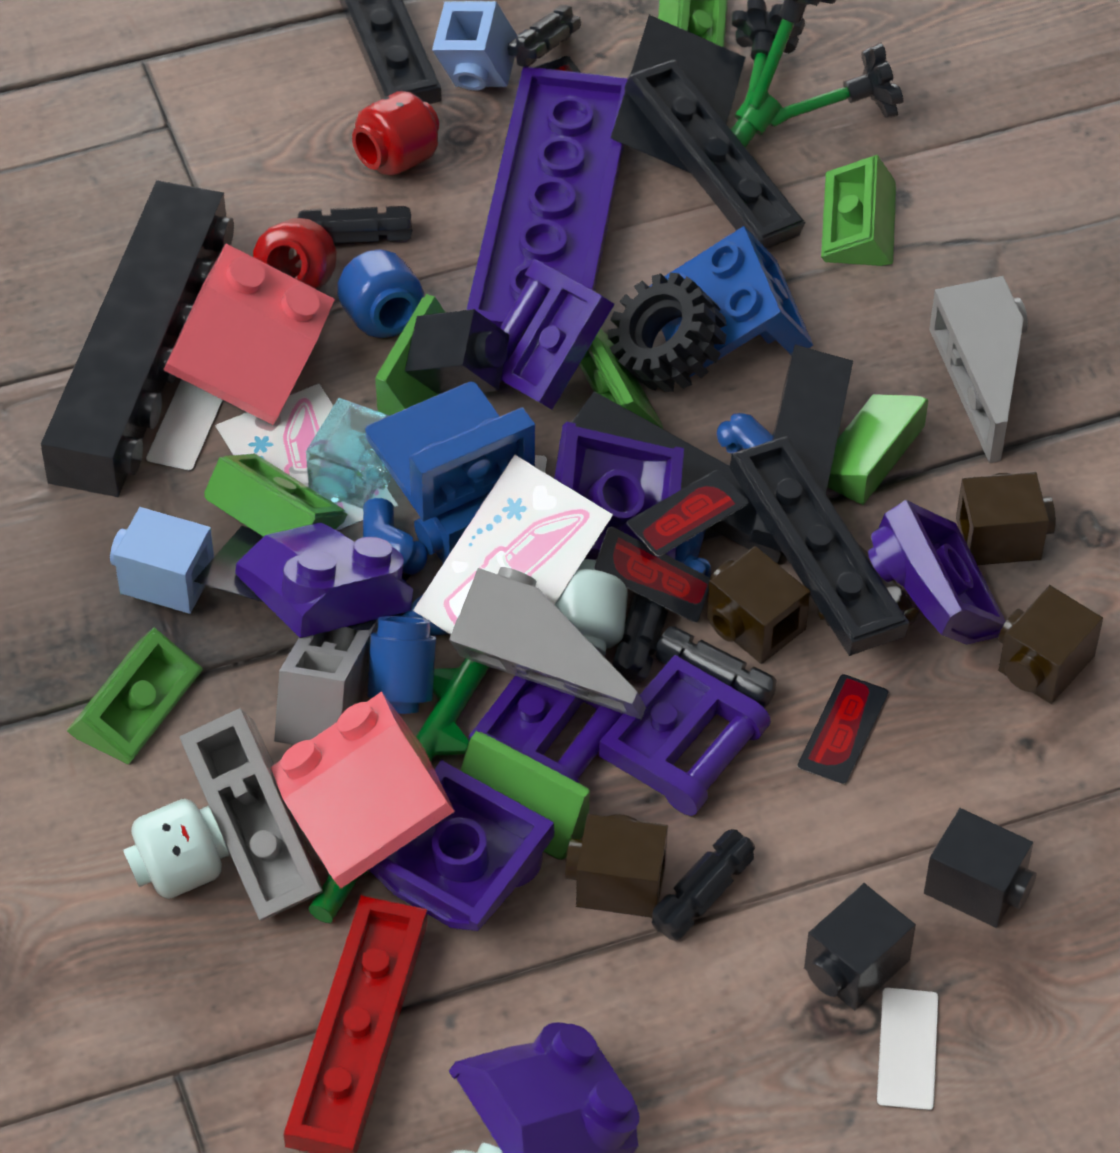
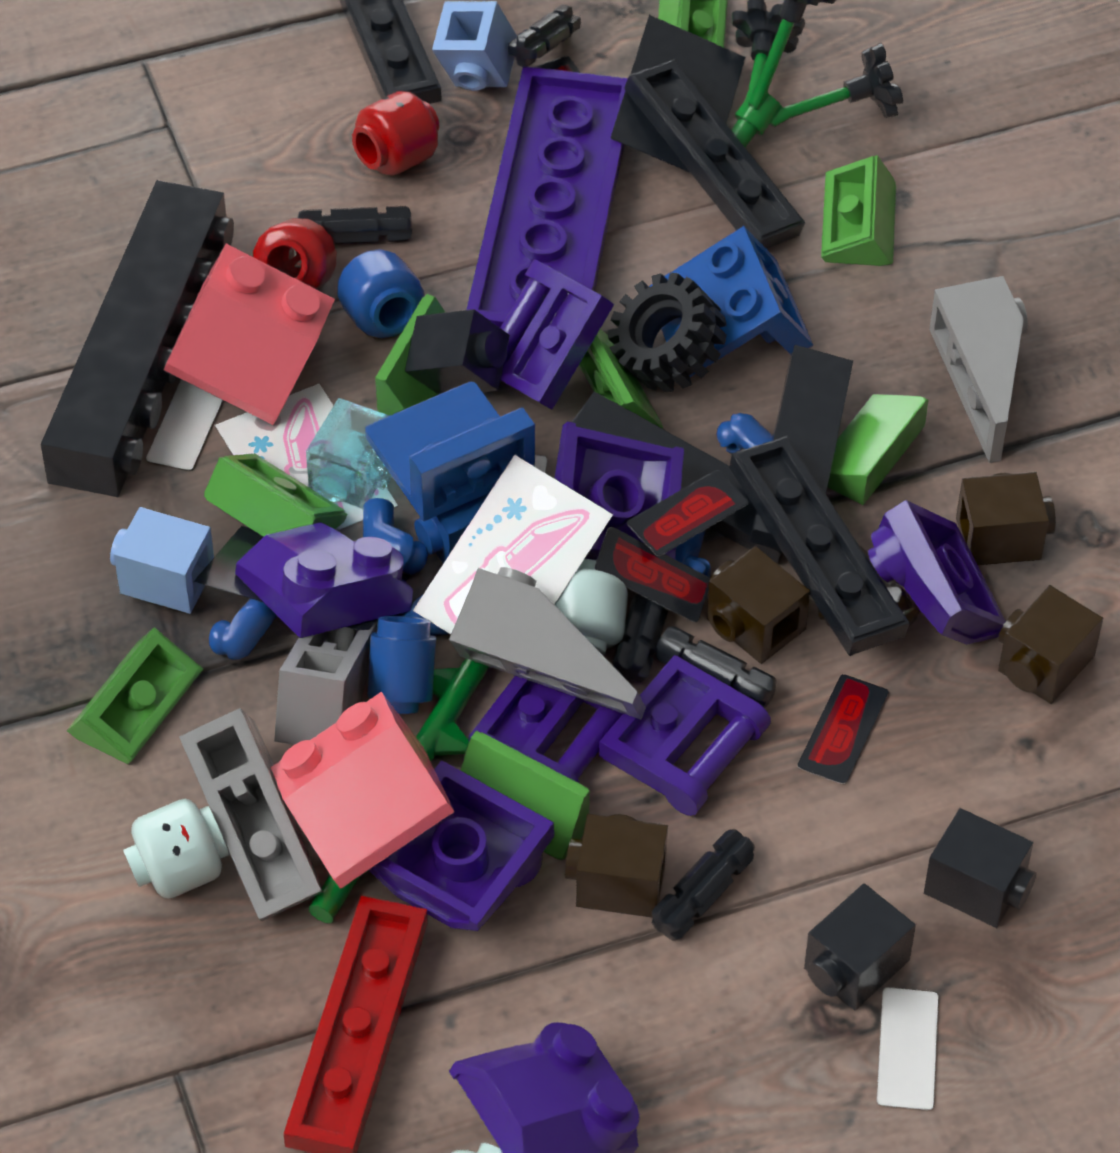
none -> blue arm [209,599,277,660]

